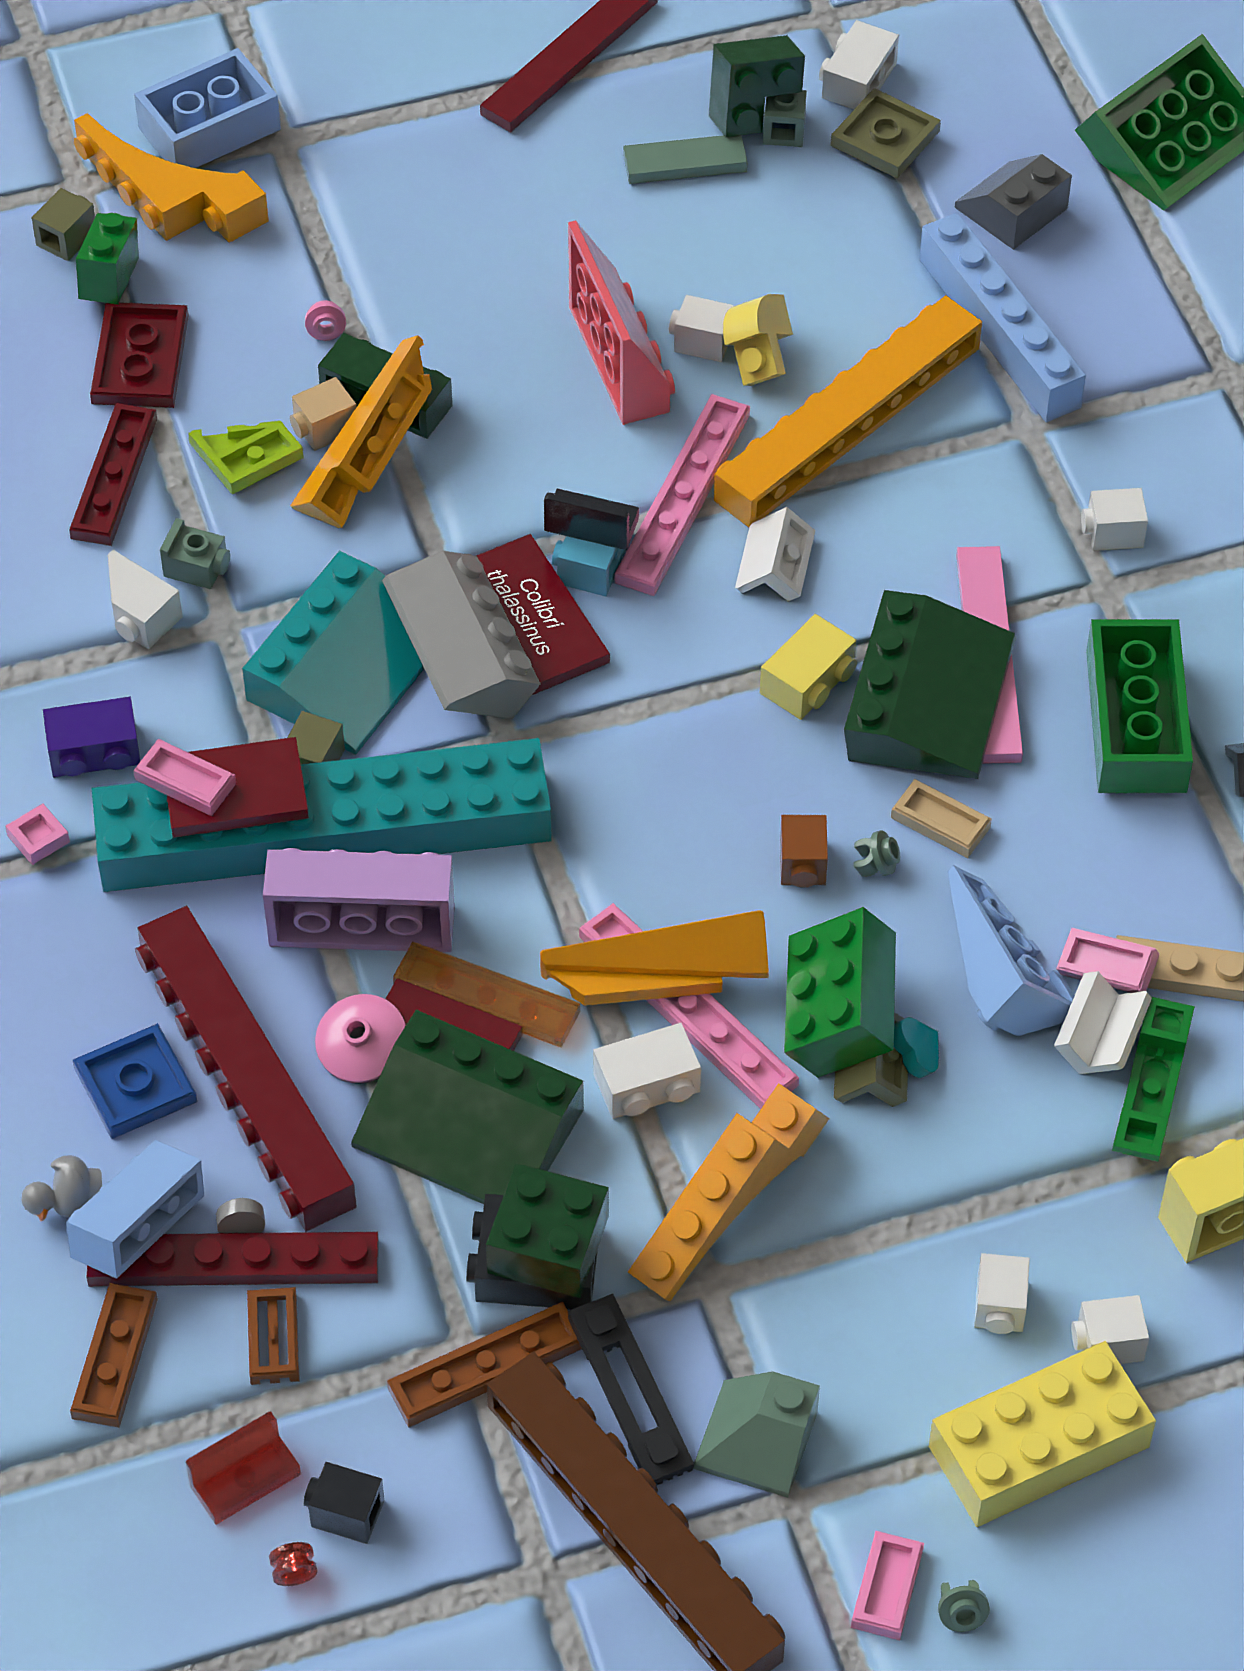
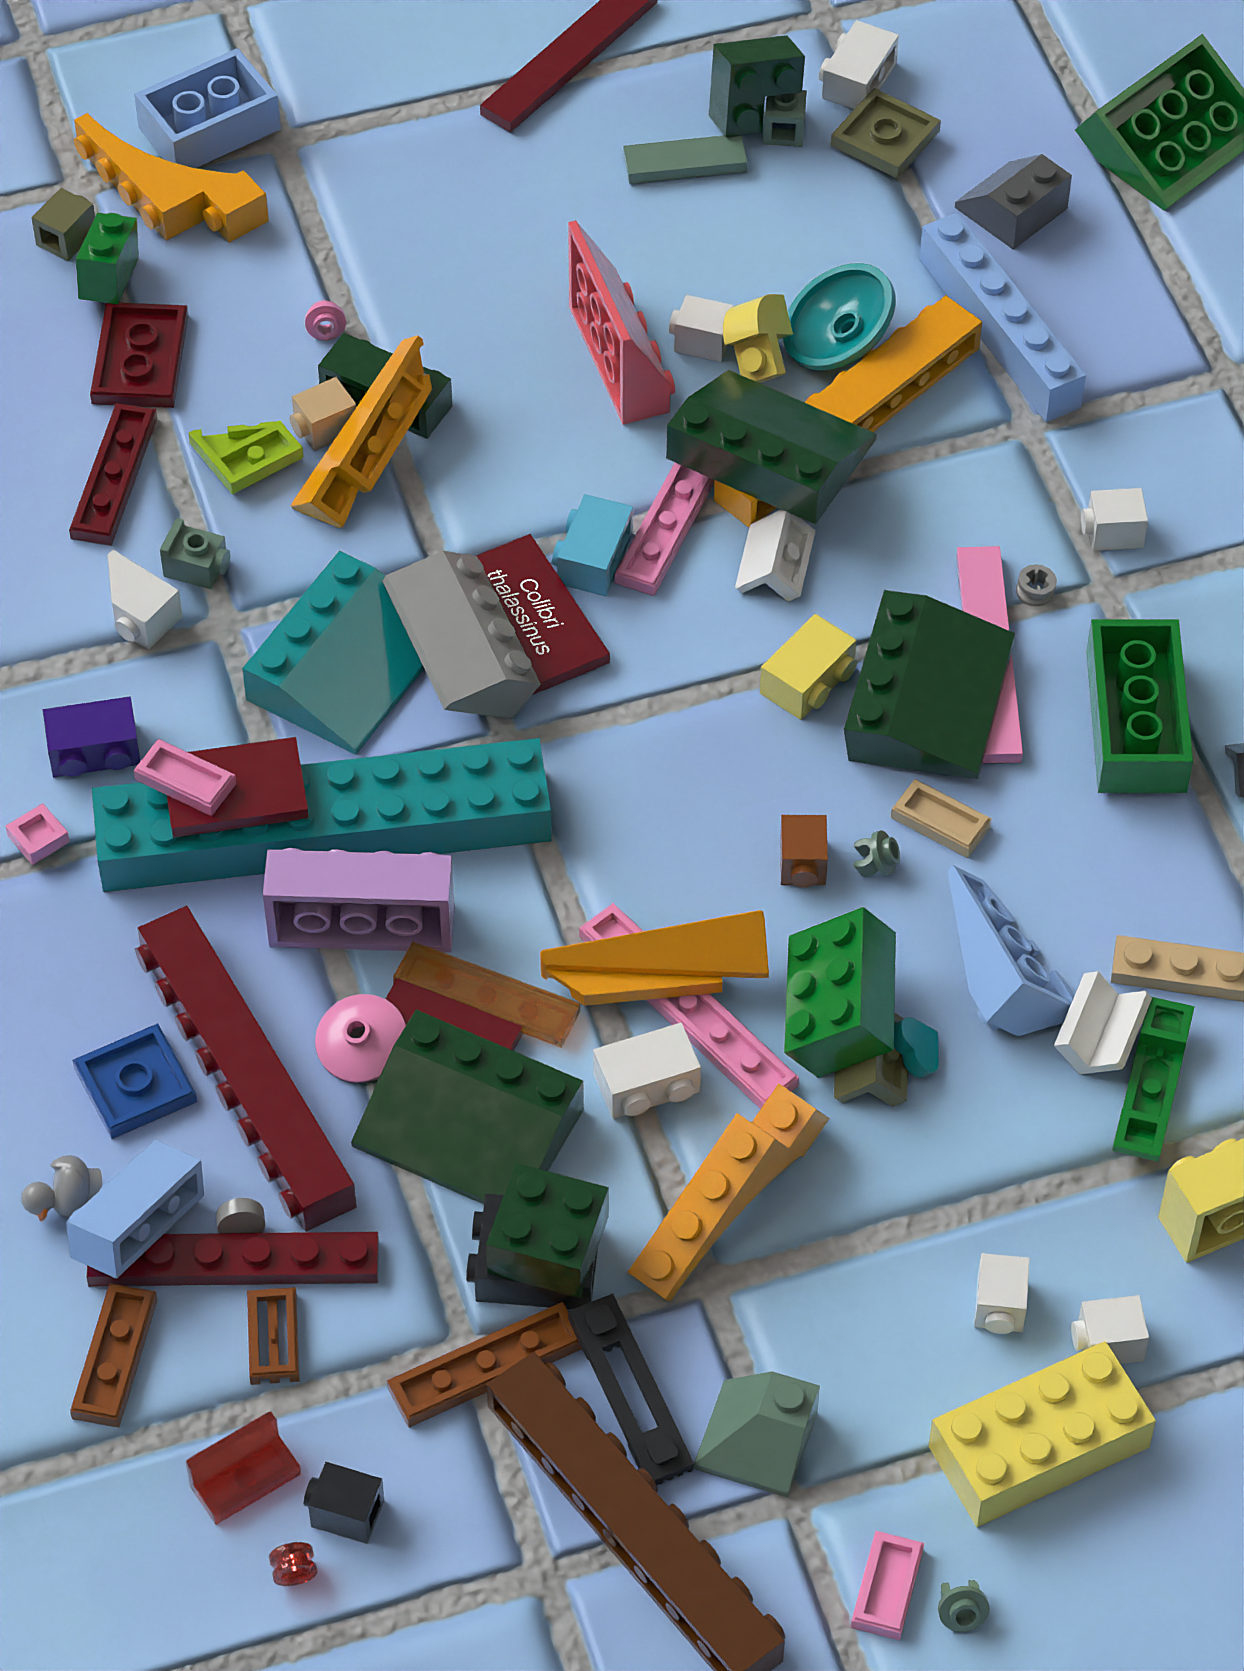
olive brick [287,711,345,764] -> none
black panel [544,488,639,550] -> none
bright pink tile [1056,928,1160,992] -> none
none -> dark green slope [666,370,877,524]
none -> teal dish [783,263,896,371]
none -> light grey bush [1016,564,1057,606]

